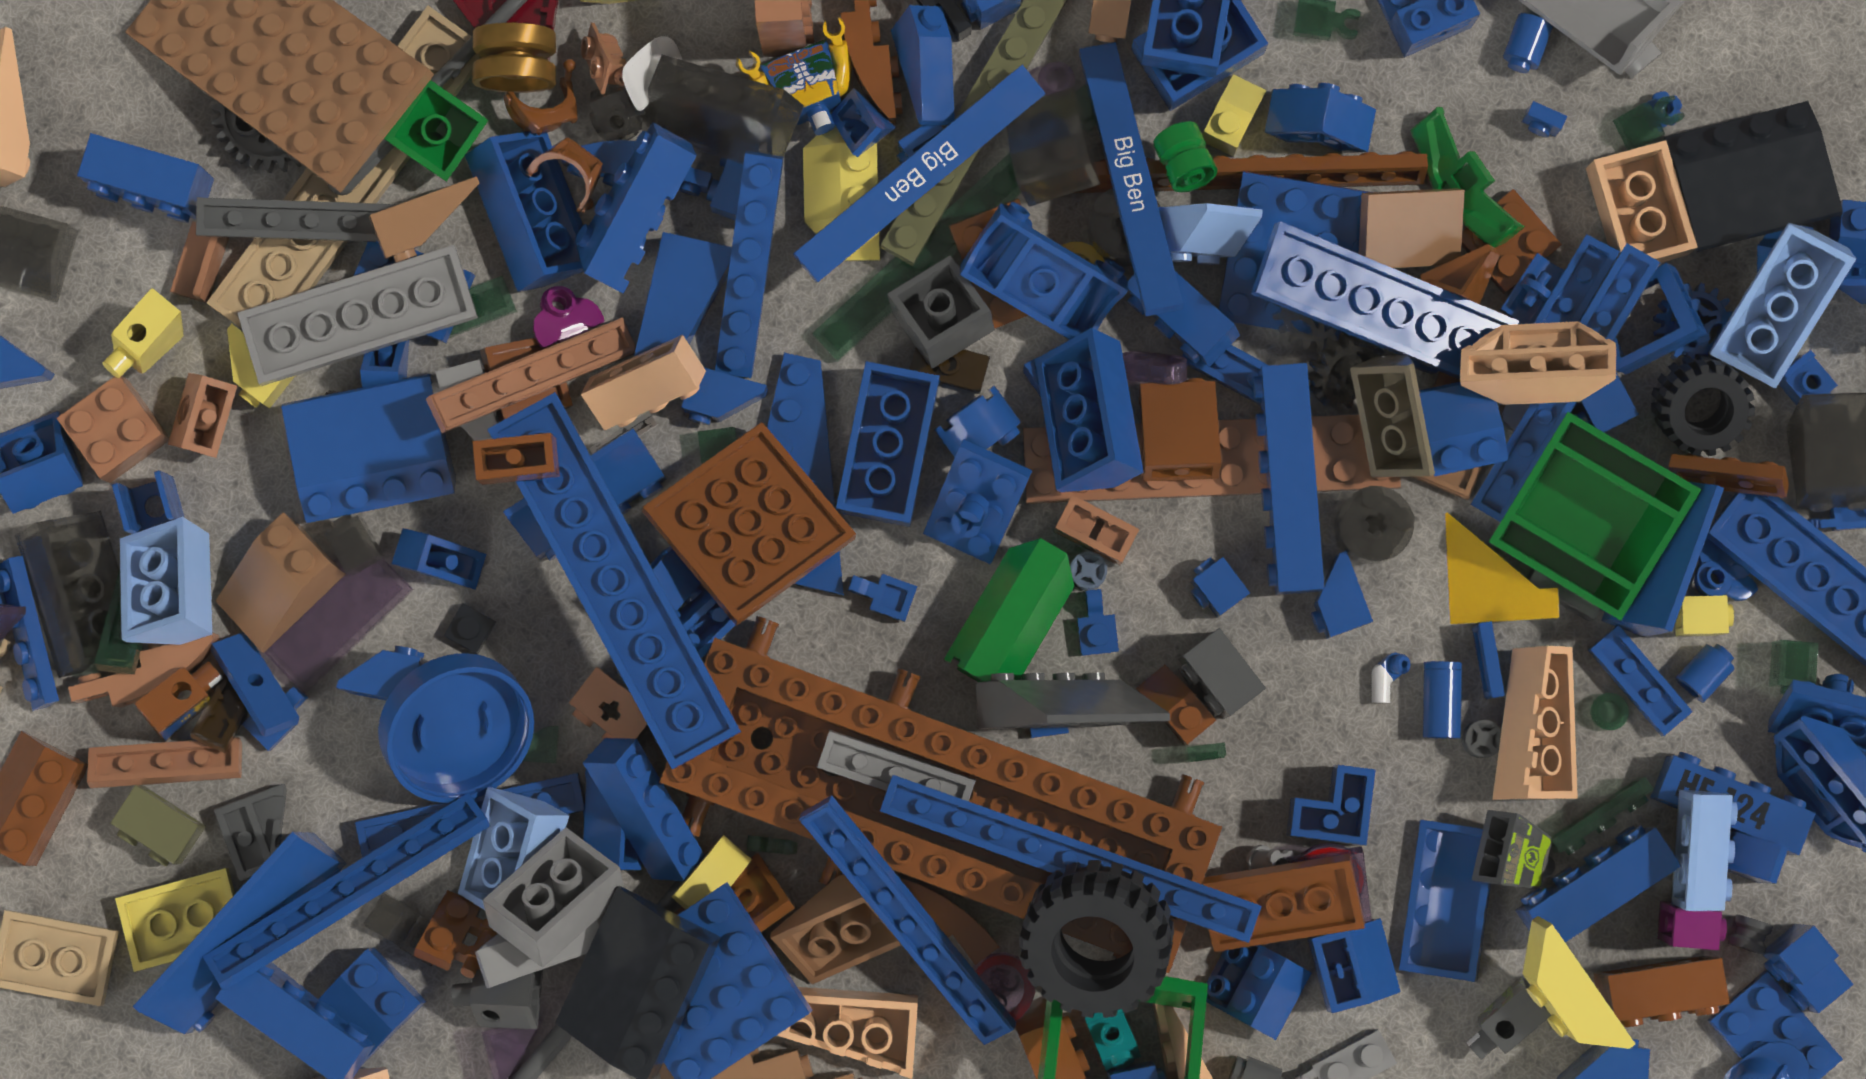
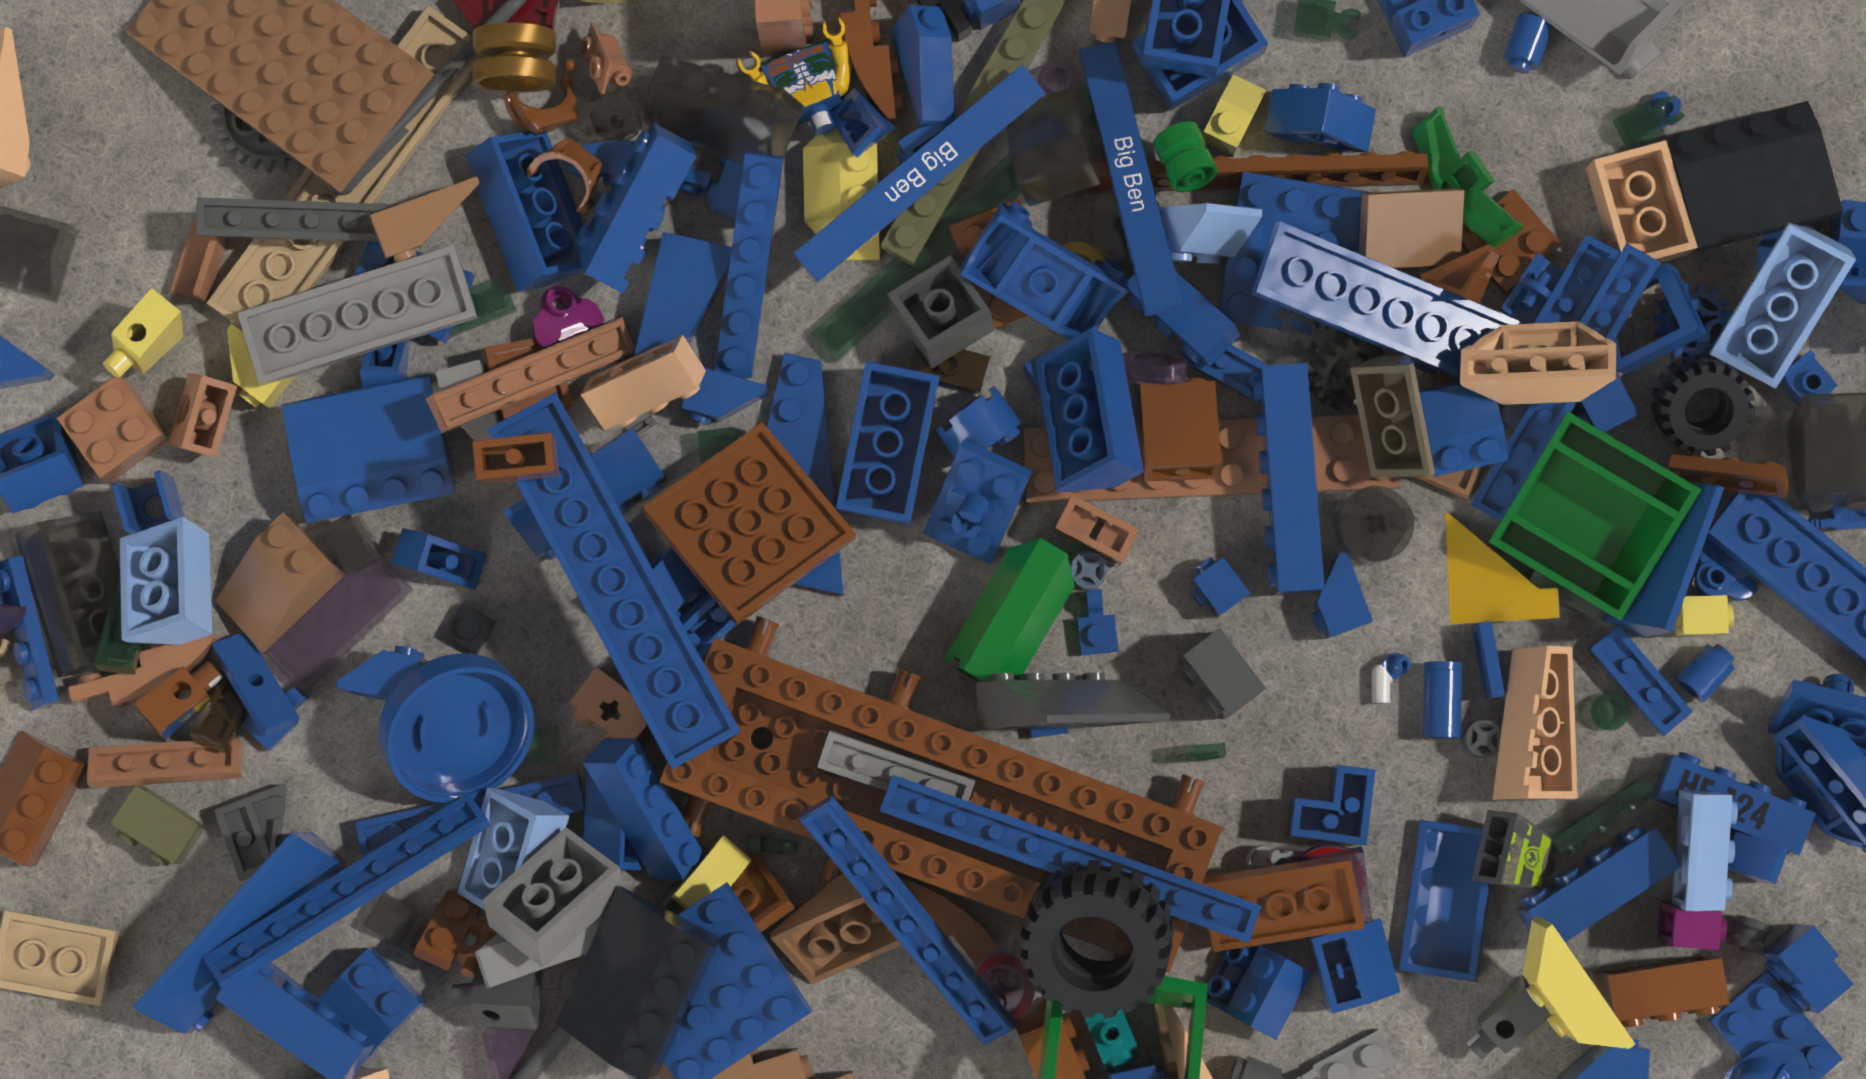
blue brick [77,133,214,223] -> none
light yellow plate [115,868,235,972] -> none
green slope [384,80,489,182] -> none
white sticker [622,36,683,111] -> none
light nougat wedge [777,987,918,1079] -> none
blue plate [847,574,917,622] -> none
dark orange slope [1136,664,1216,746] -> none
blue plate [1521,101,1567,138] -> none
clear green brick [1769,640,1819,695] -> none

